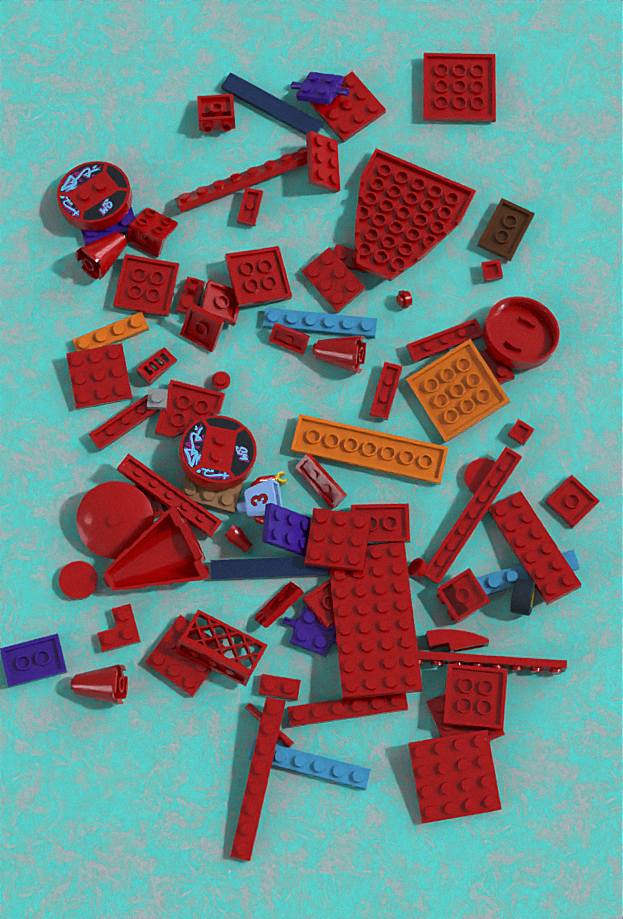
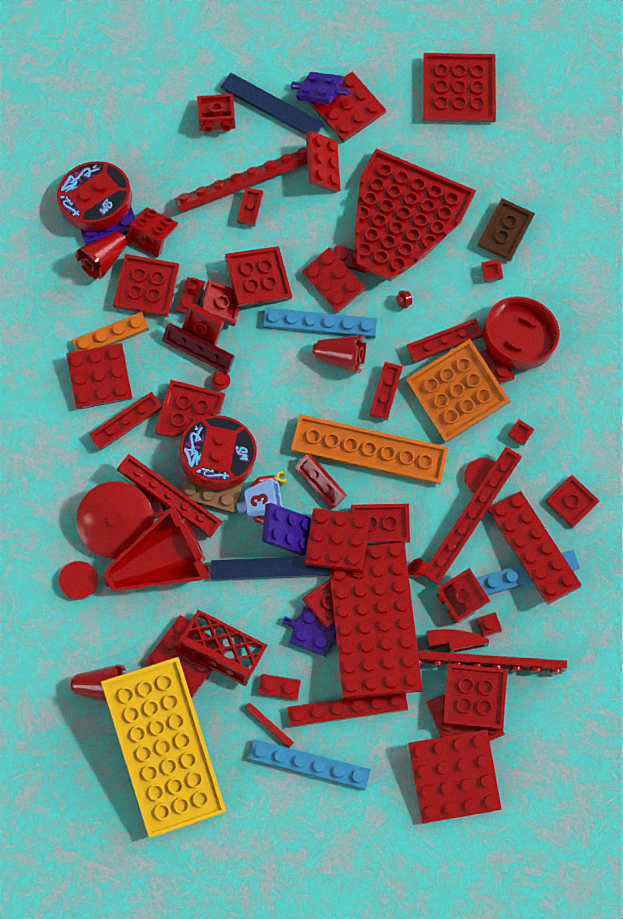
dark purple plate [0,633,67,688] -> none
red plate [97,604,141,653] -> none
red slope [136,347,177,386] -> none
light grey plate [147,389,168,410] -> none
red cone [224,524,253,552] -> none
red plate [230,697,286,861] -> none
red hinge [254,581,304,628] -> none
red plate [269,323,310,355] -> none
black wheel [510,578,536,616] -> none
none -> yellow plate [101,657,226,838]
none -> dark red plate [162,323,235,374]
none -> red plate [477,612,502,637]

